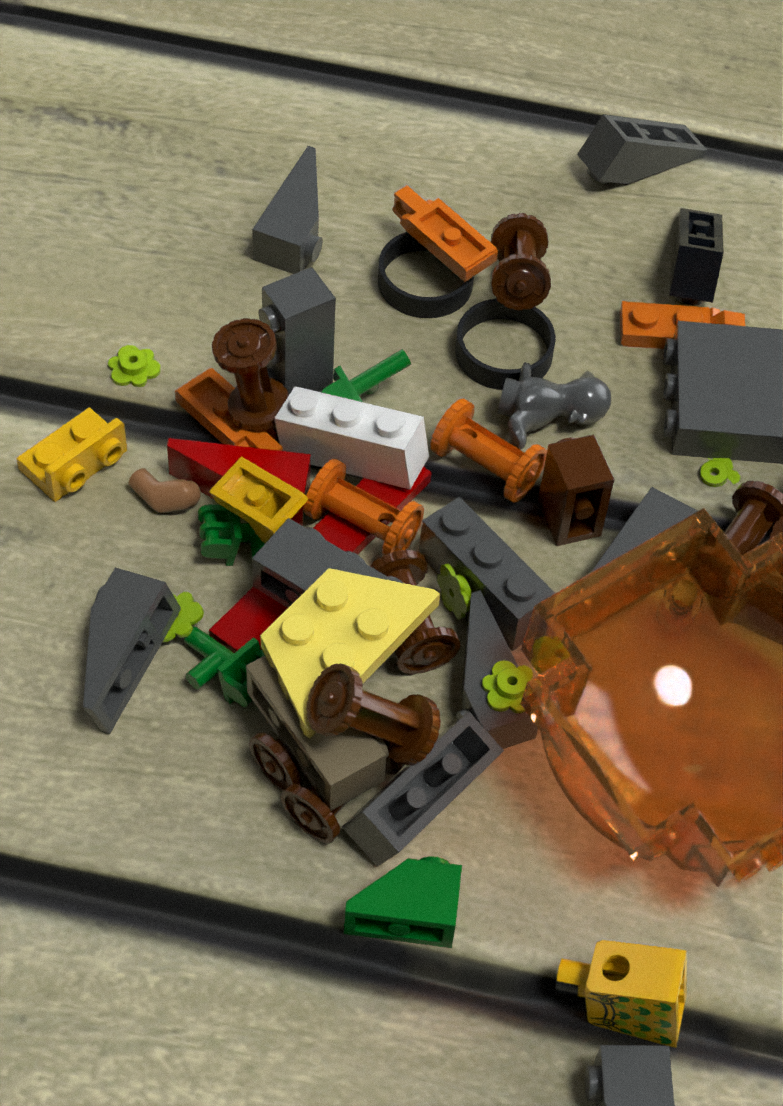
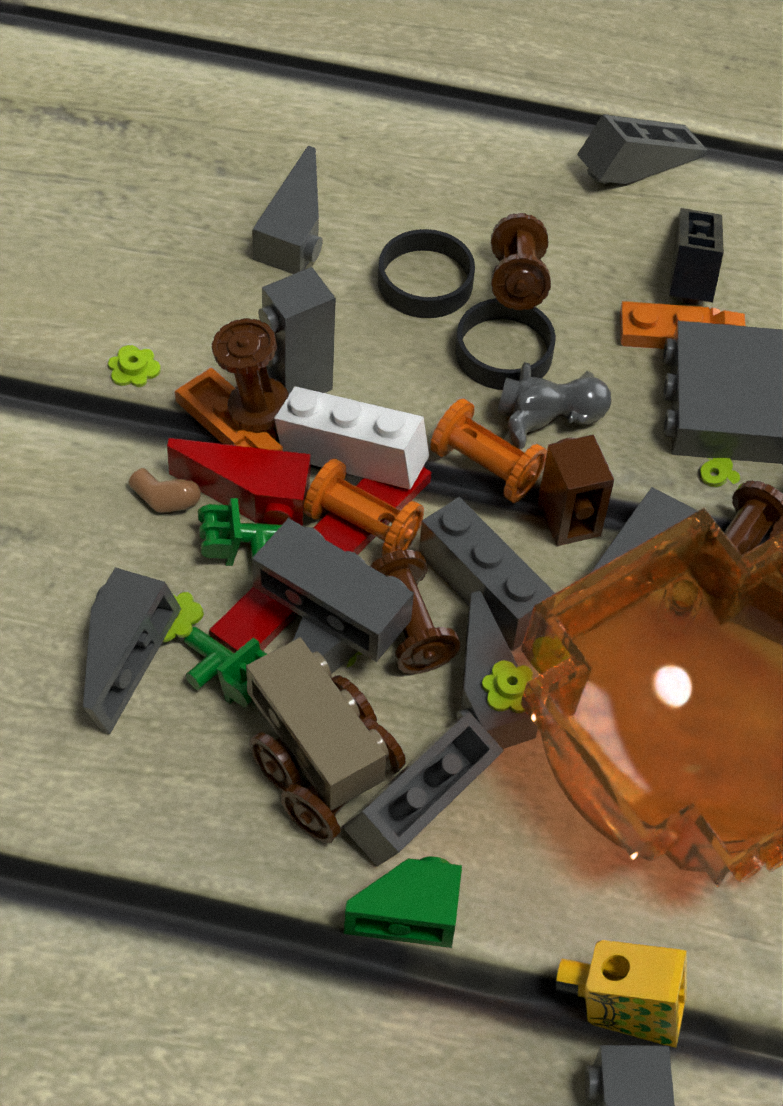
yellow bracket [16,407,127,502] -> none
yellow slope [209,457,308,543] -> none
light yellow wing [260,568,440,739] -> none
reddish brown hose [306,663,441,766] -> none
green arm [321,349,411,402] -> none
orange hinge [392,185,498,282] -> none
lime plant [437,563,471,619] -> none

